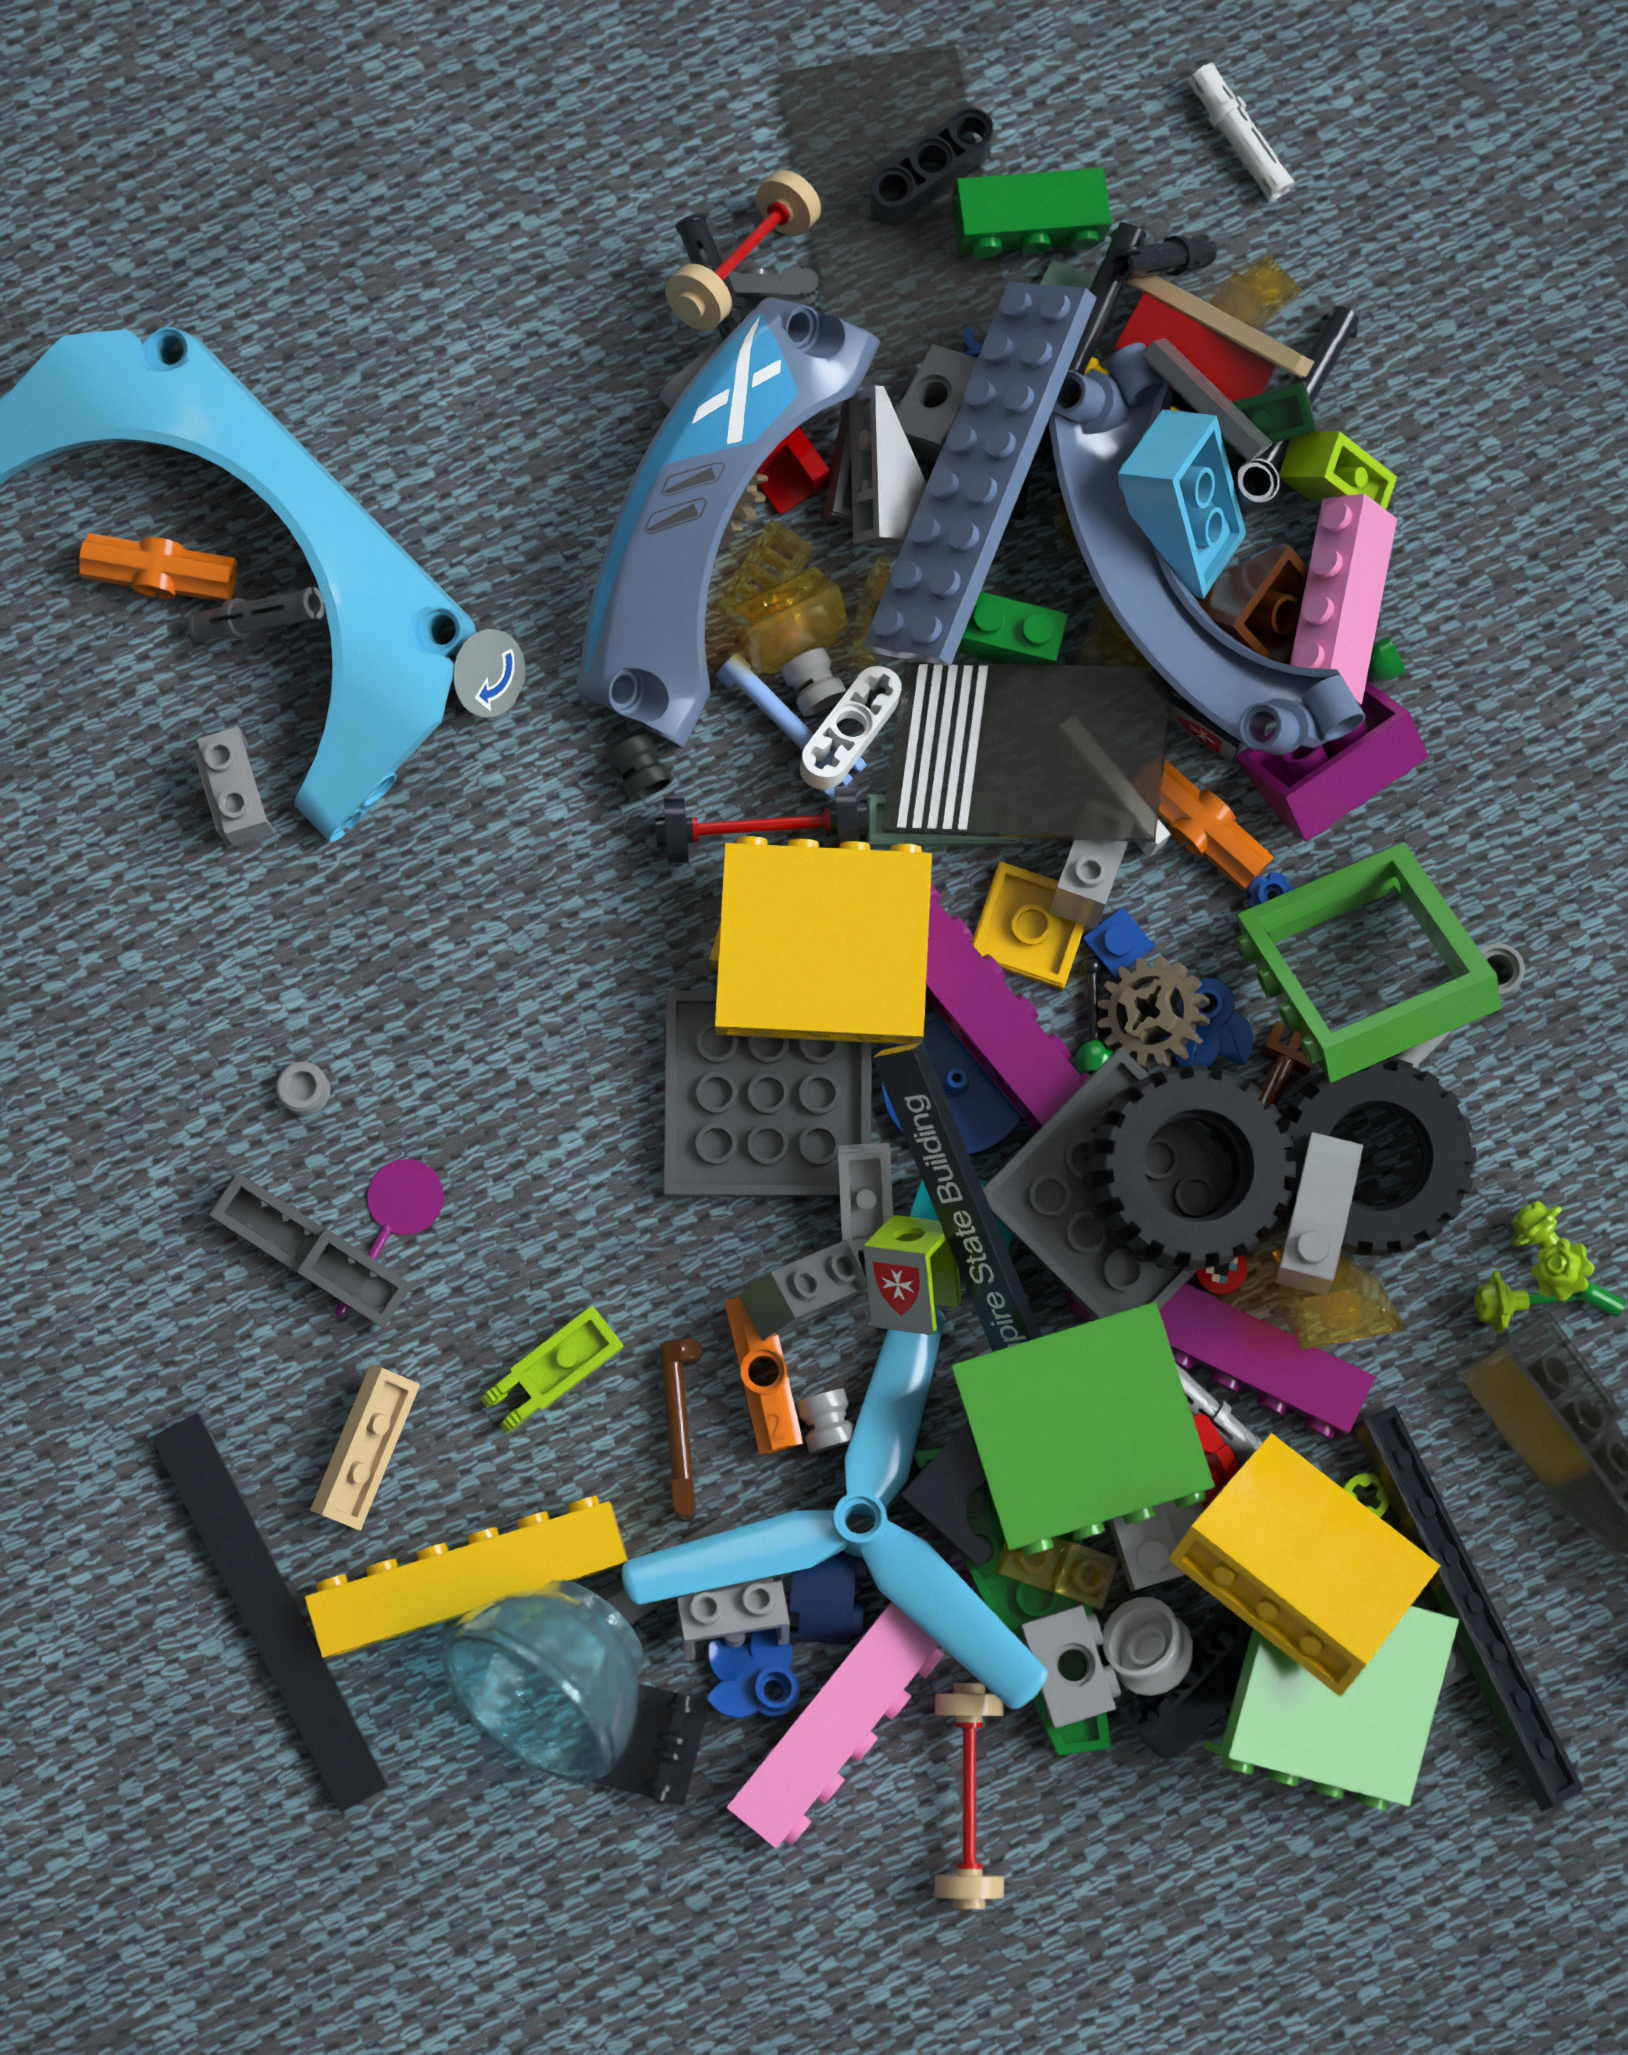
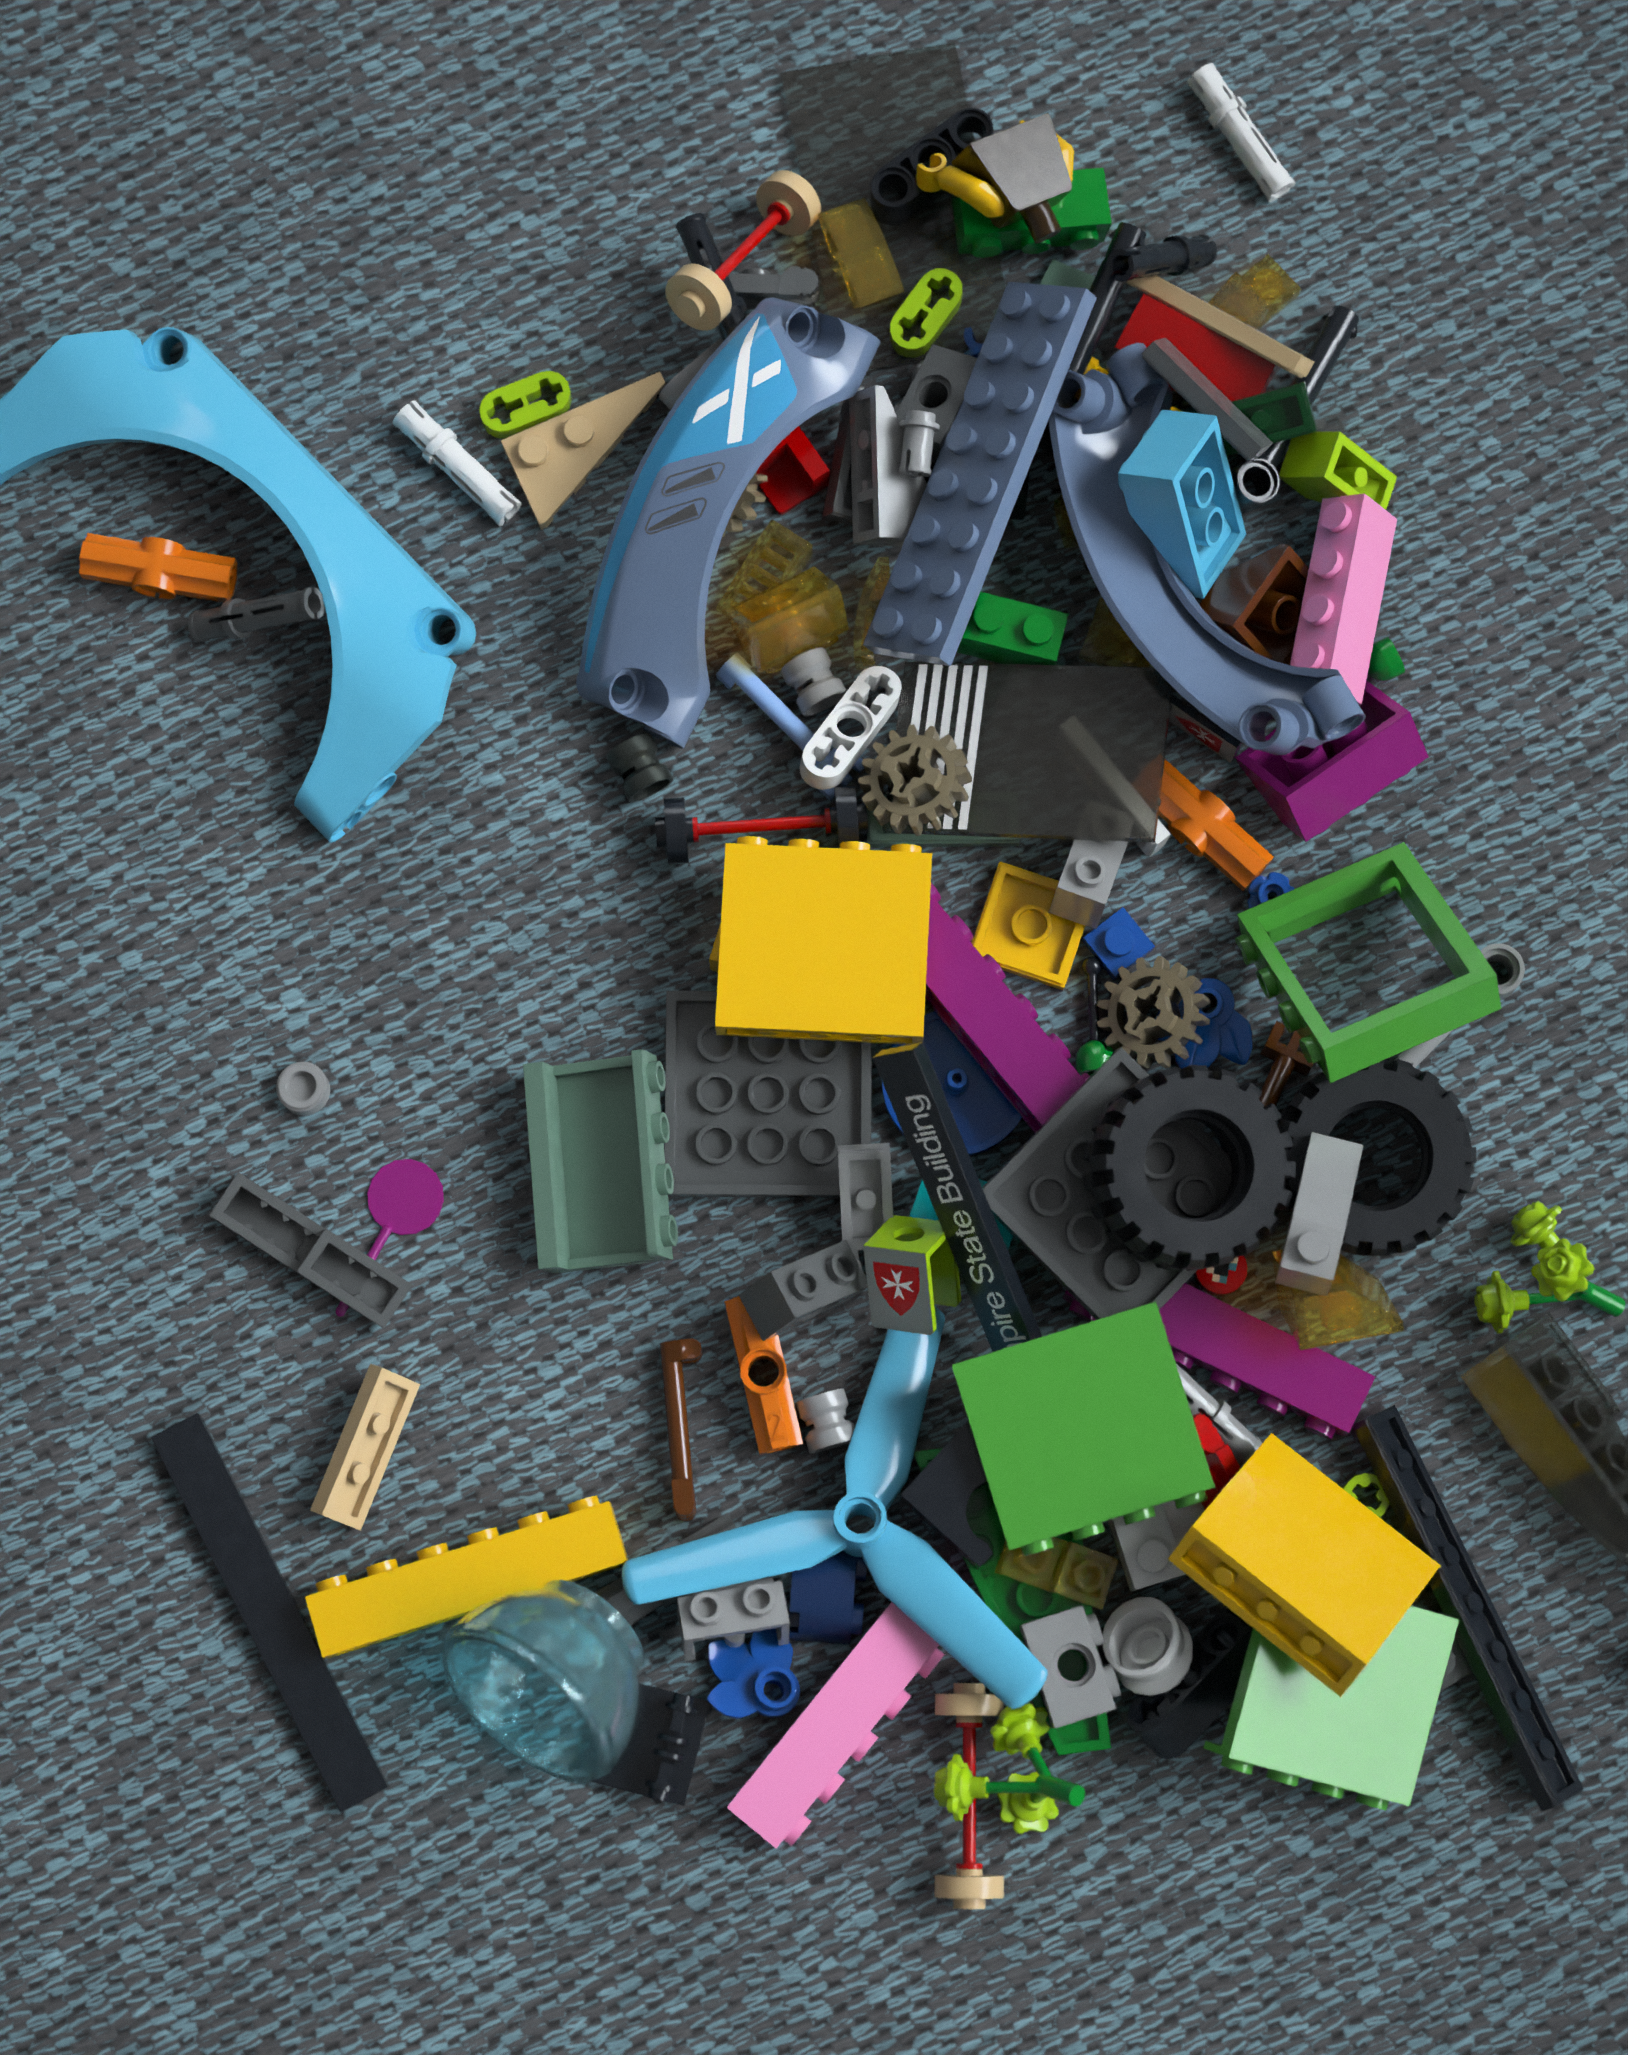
light grey window [193,726,275,849] -> none
light grey sticker [453,629,526,718] -> none
lime hinge [480,1305,625,1434] -> none
none -> white pin [393,400,522,526]
none -> lime beam [479,371,572,439]
none -> tan wing [501,372,666,529]
none -> sand green panel [523,1049,678,1273]
none -> clear yellow slope [817,198,905,308]
none -> dark tan gear [858,724,972,836]
none -> lime beam [890,268,963,358]
none -> light grey pin [899,410,940,477]
none -> torso [916,113,1074,244]
none -> lime plant [934,1704,1085,1835]

